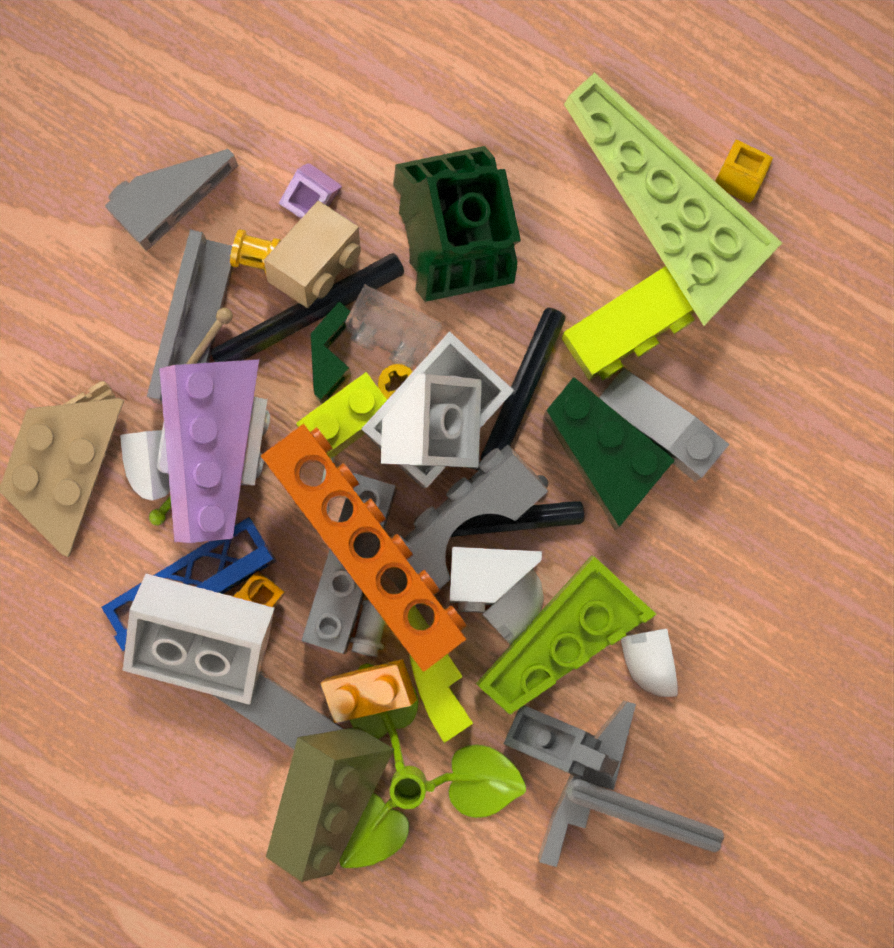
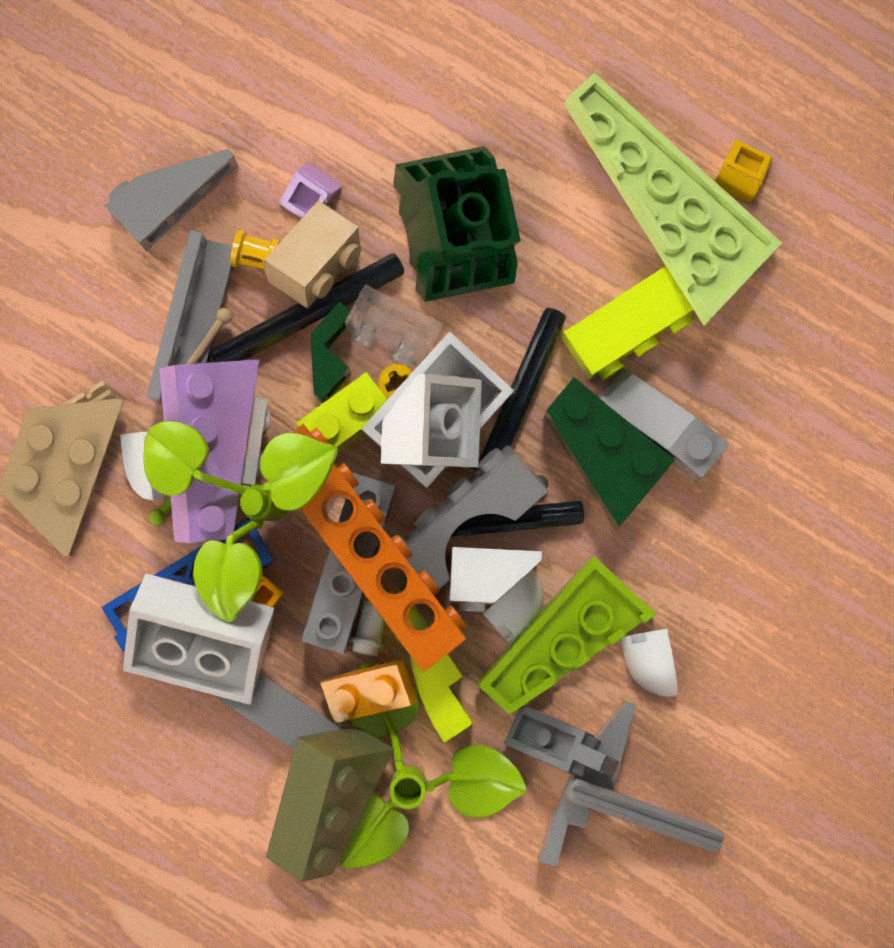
none -> lime plant [143,421,338,622]

